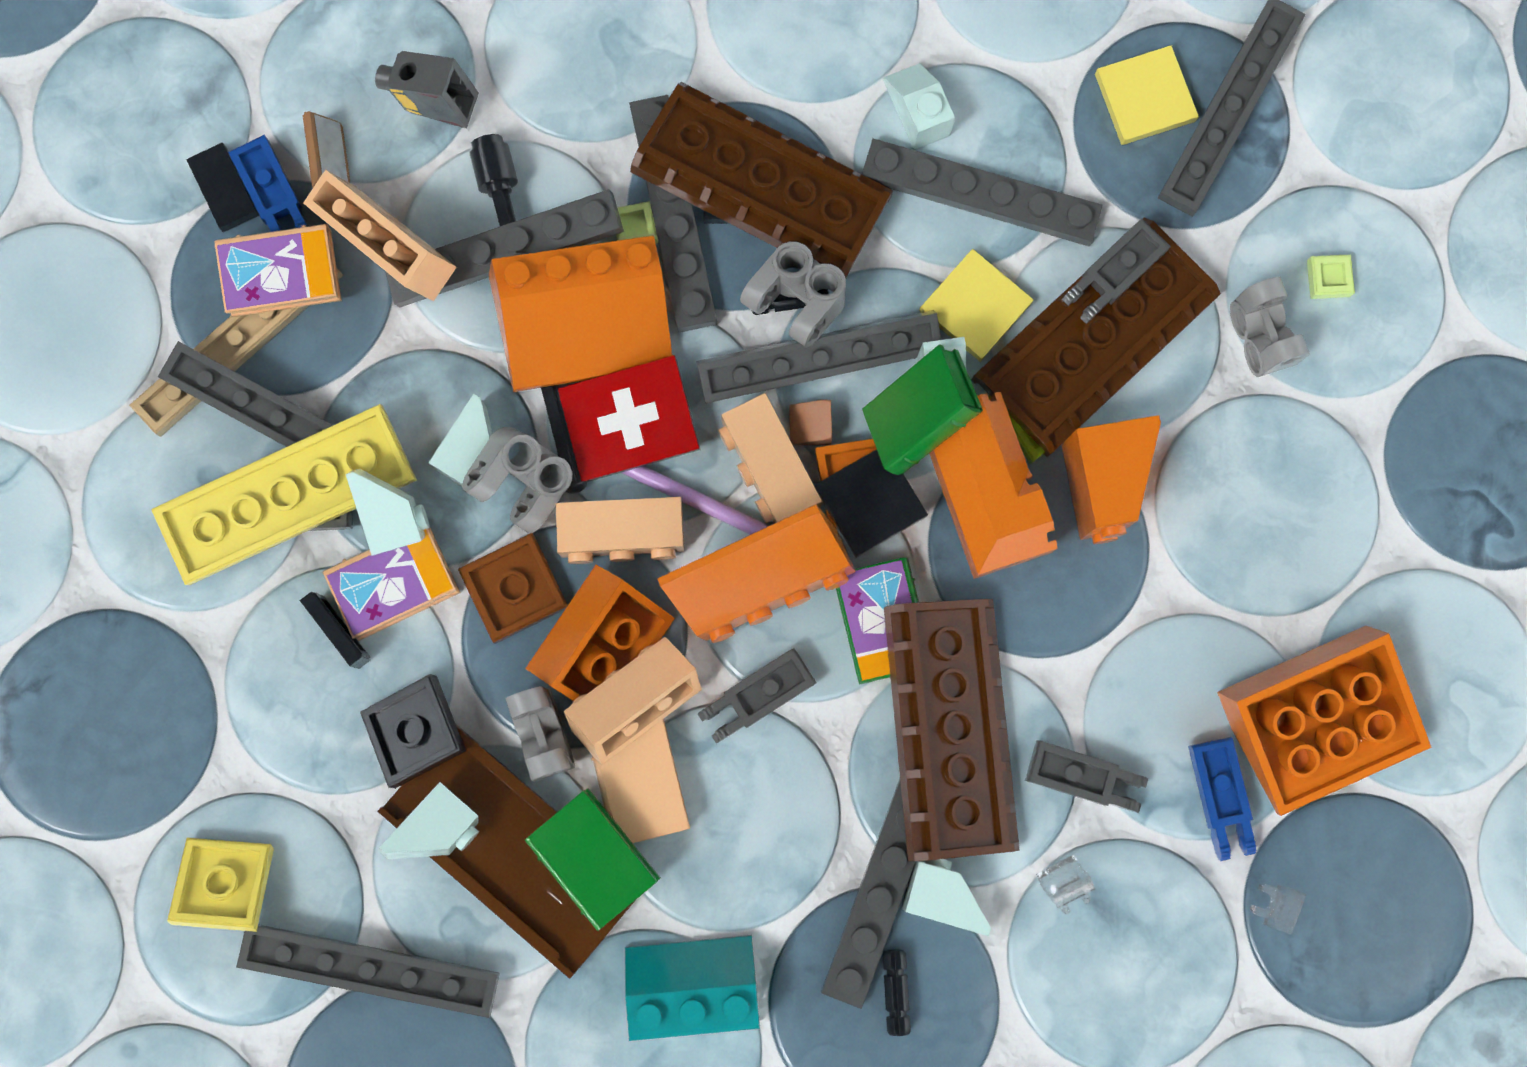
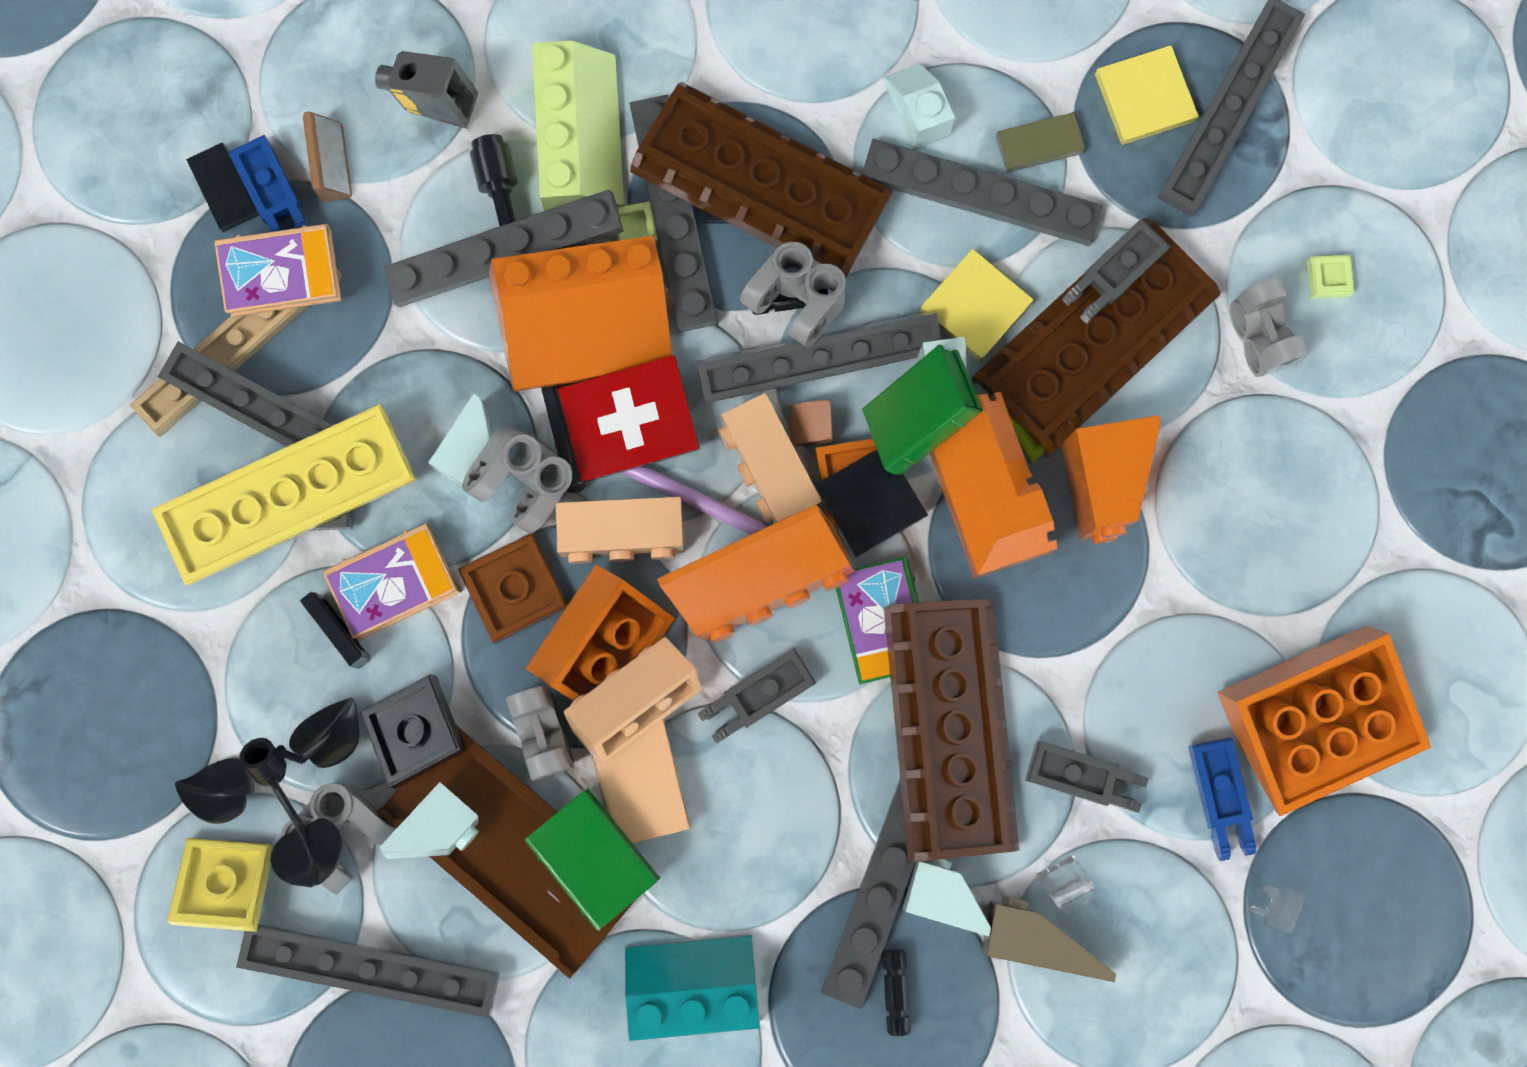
light nougat brick [303,169,457,301] -> none
light aqua slope [345,468,429,556] -> none
none -> black plant [175,697,360,888]
none -> light grey piece [280,783,396,894]
none -> yellowish green slope [532,40,625,211]
none -> dark tan slope [982,896,1116,982]
none -> olive tile [996,112,1085,173]

